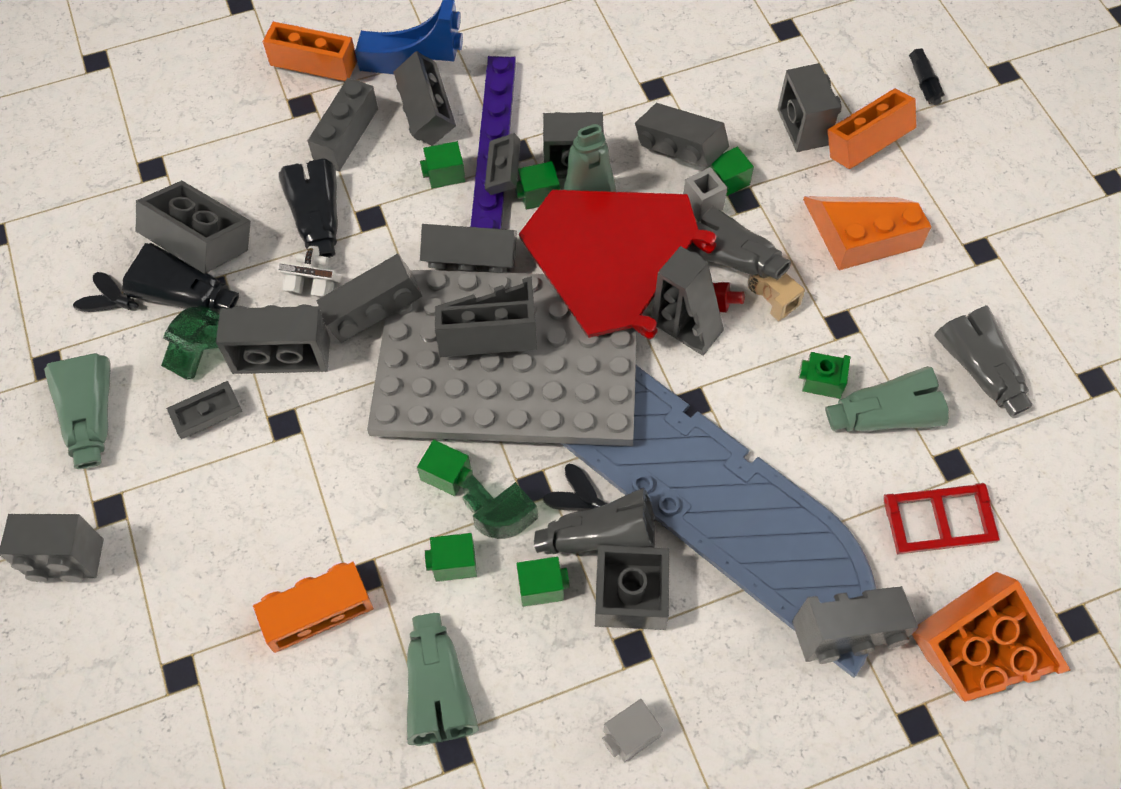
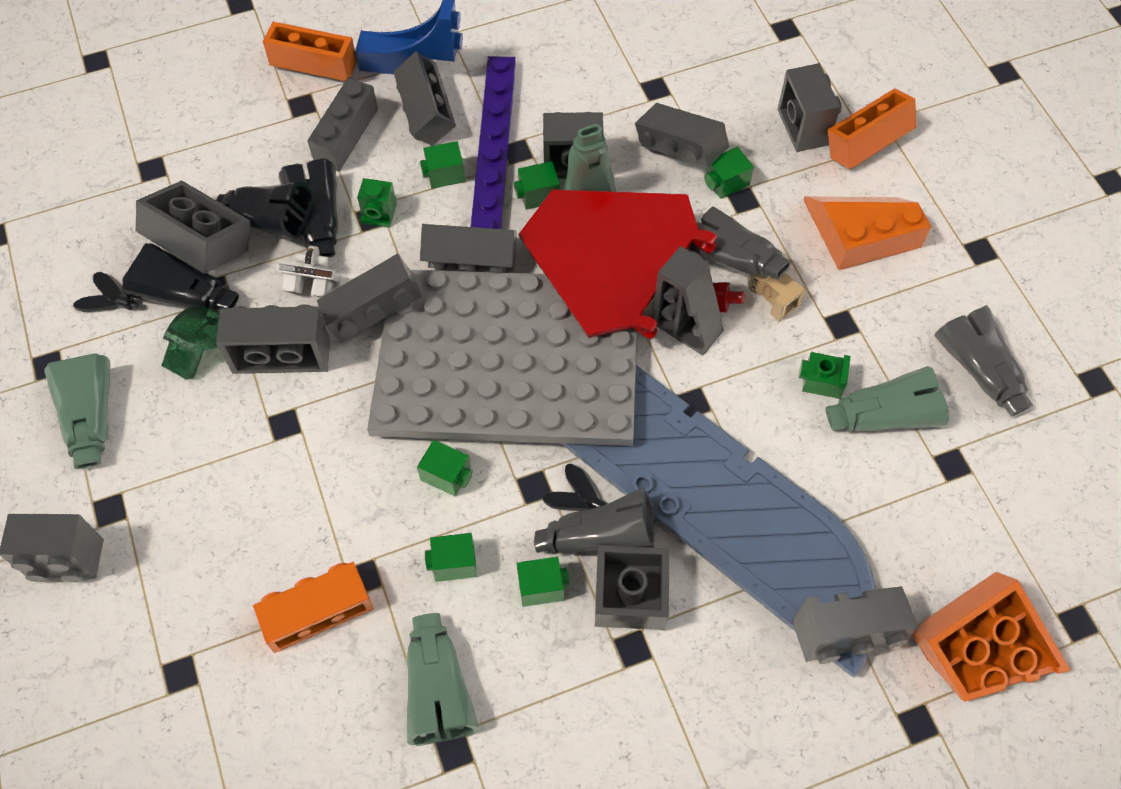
dark grey plate [166,381,243,440] -> none
dark grey wedge [435,276,537,357] -> none
clear green brick [462,474,538,539] -> none
dark grey plate [485,133,521,195] -> none
light grey brick [602,699,663,763] -> none
light grey brick [683,167,727,222] -> none
red window [883,483,1000,555] -> none
black piece [909,48,945,105] -> none
none -> black piece [216,182,314,239]
none -> green brick [357,178,397,228]

